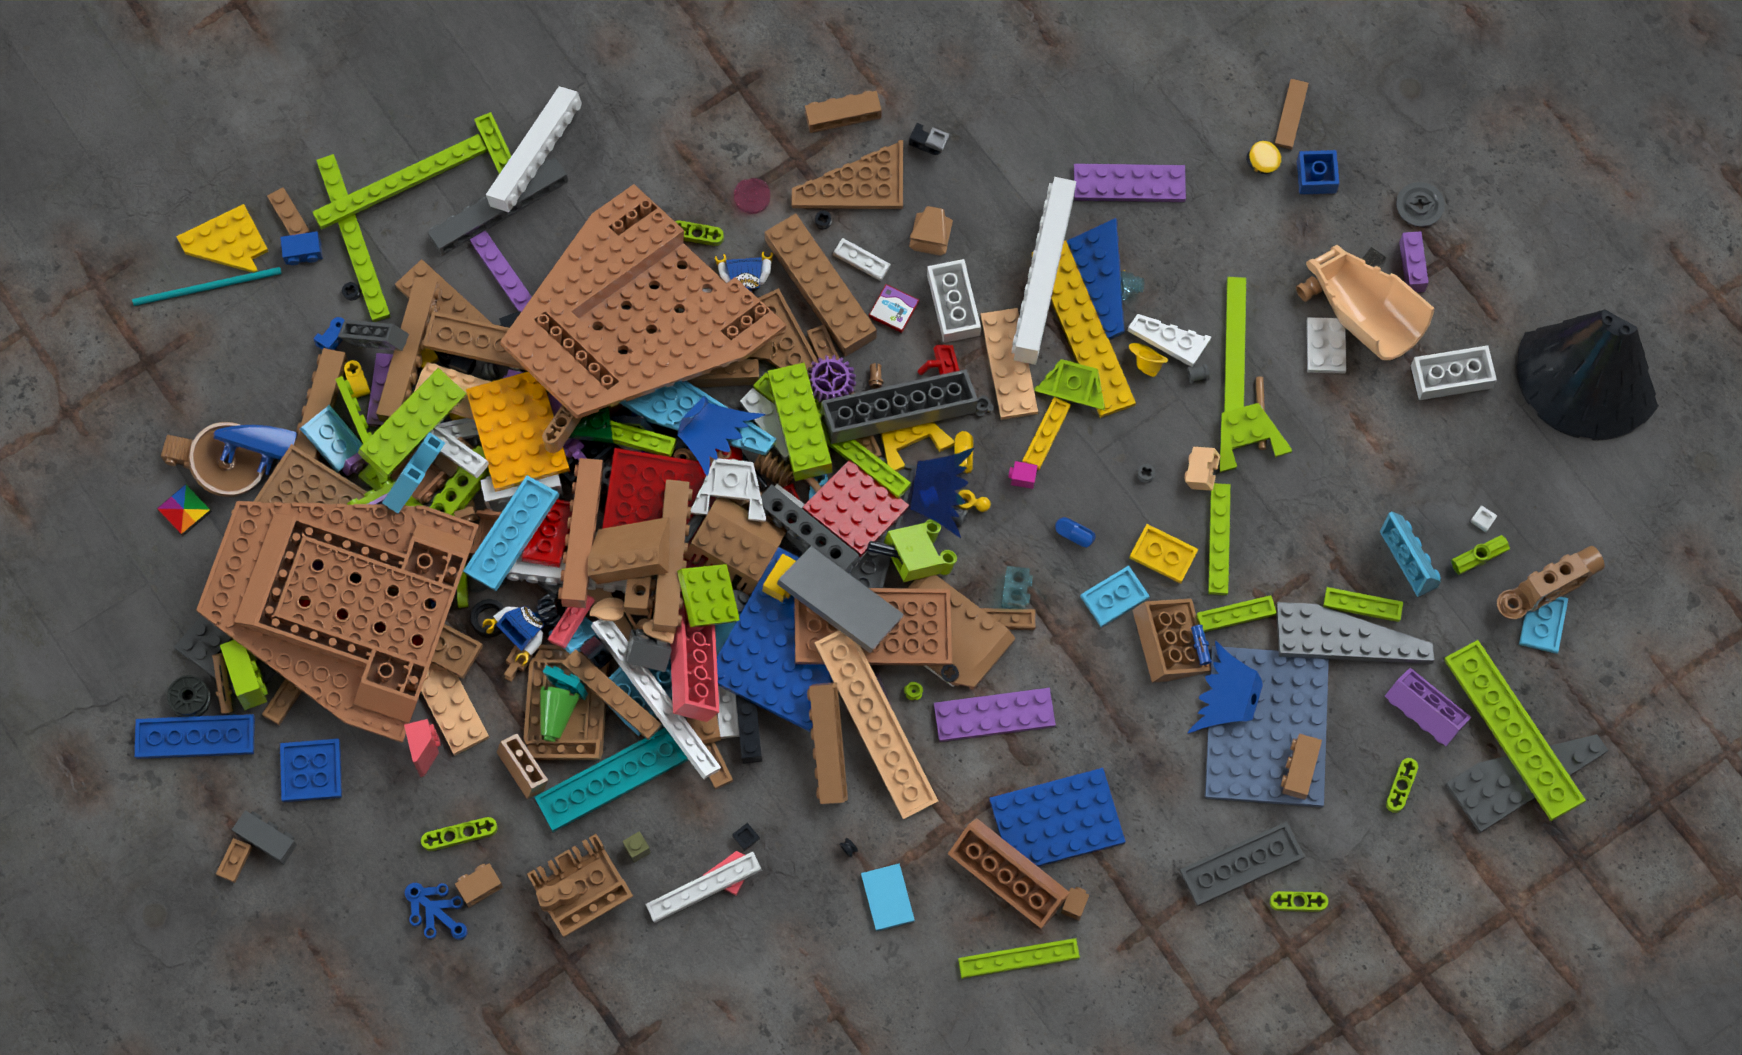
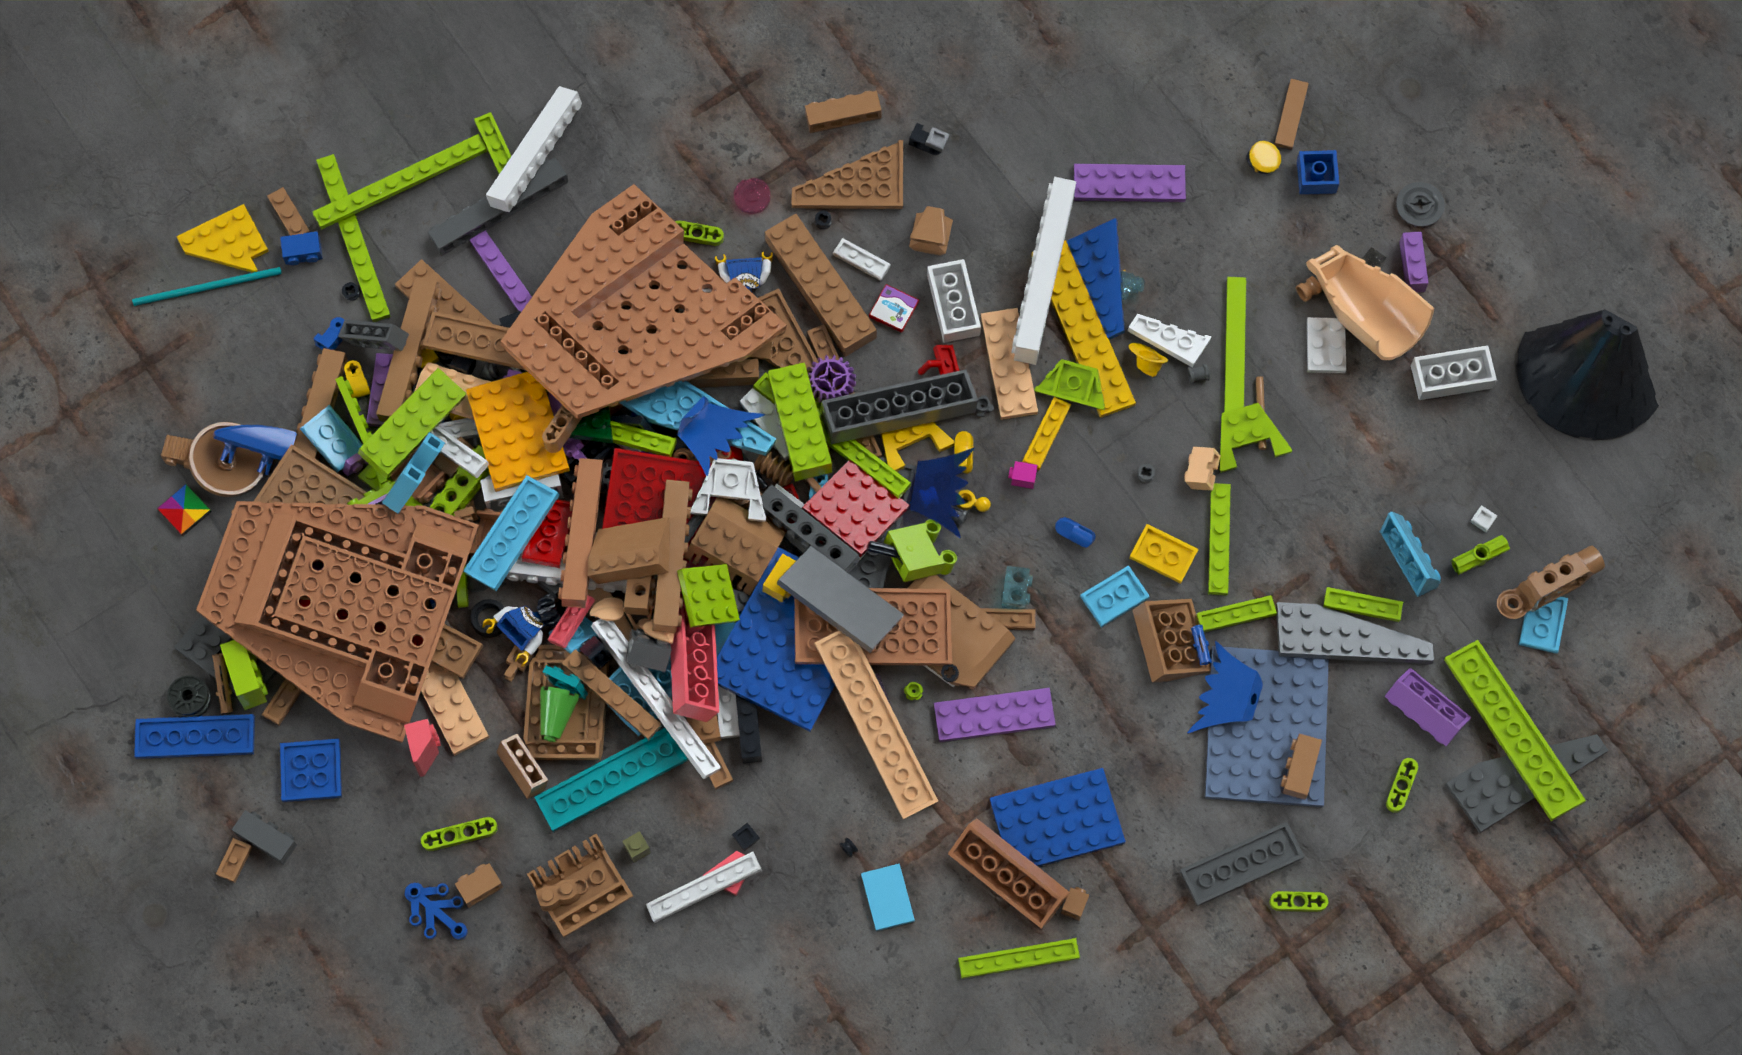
medium nougat brick [807,682,848,804] -> none
medium nougat pin [869,363,883,389] -> none

